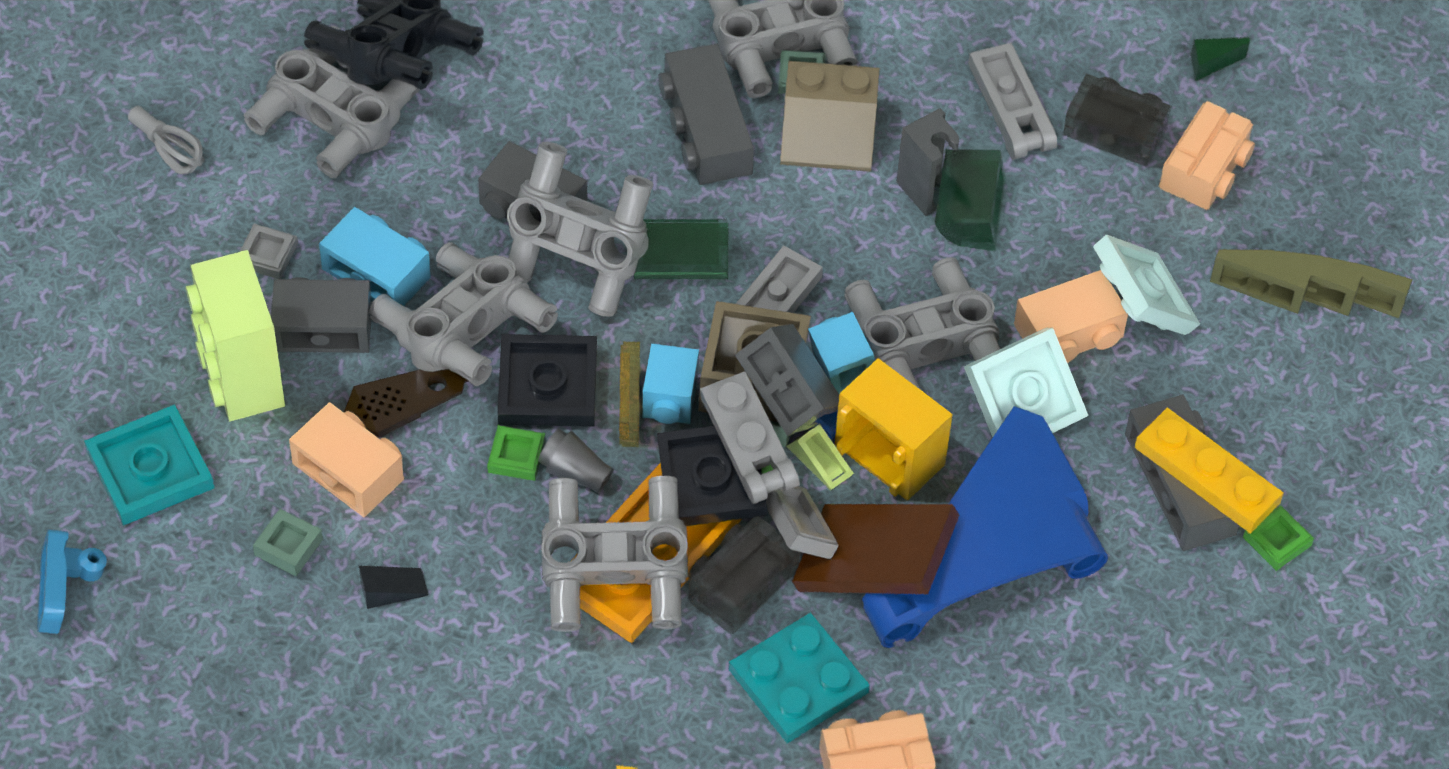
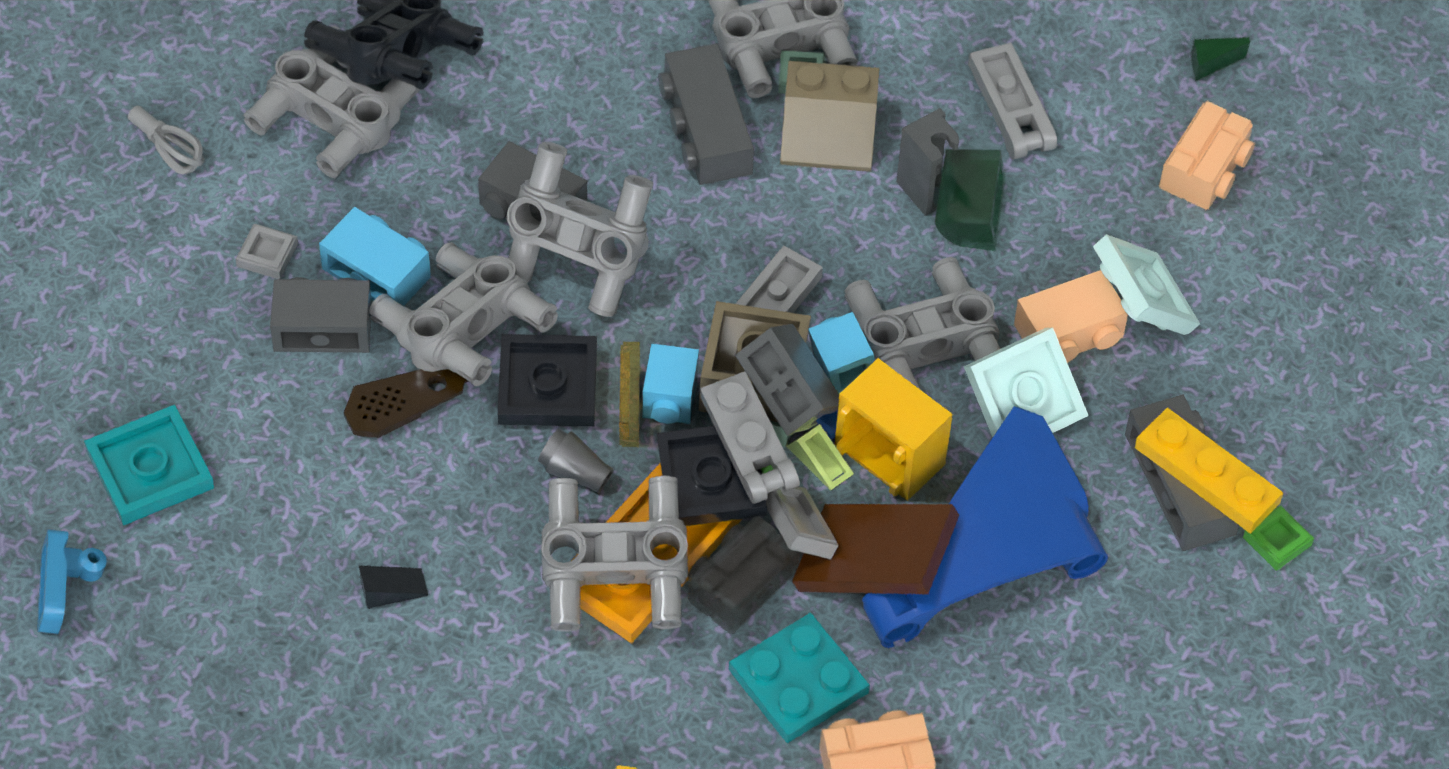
yellowish green brick [186,250,285,422] -> none
sand green plate [253,509,323,576] -> none
light nougat brick [289,402,404,517] -> none
bright green tile [487,425,546,481] -> none
clear green brick [634,218,728,279] -> none
clear smoke brick [1063,73,1172,167] -> none
olive slope [1210,249,1412,319] -> none

